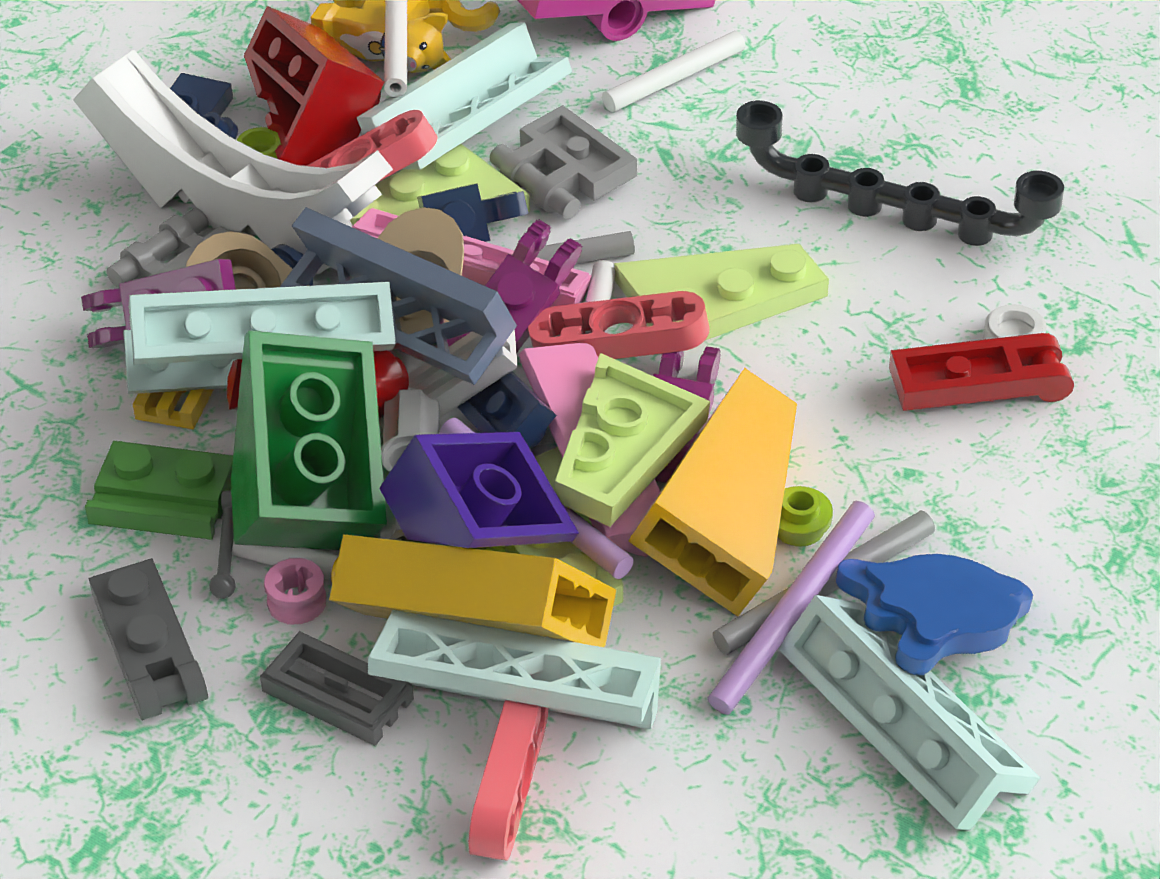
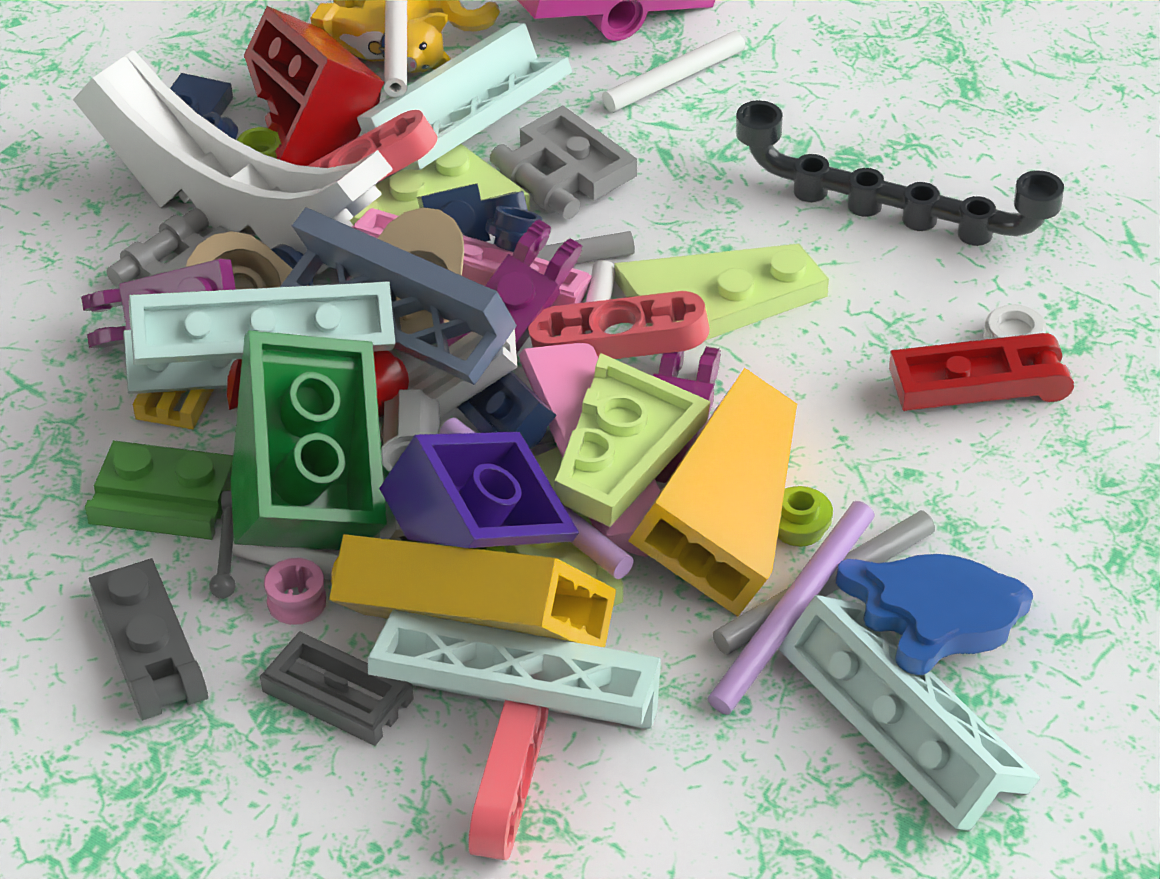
none -> dark blue plate [485,206,542,252]

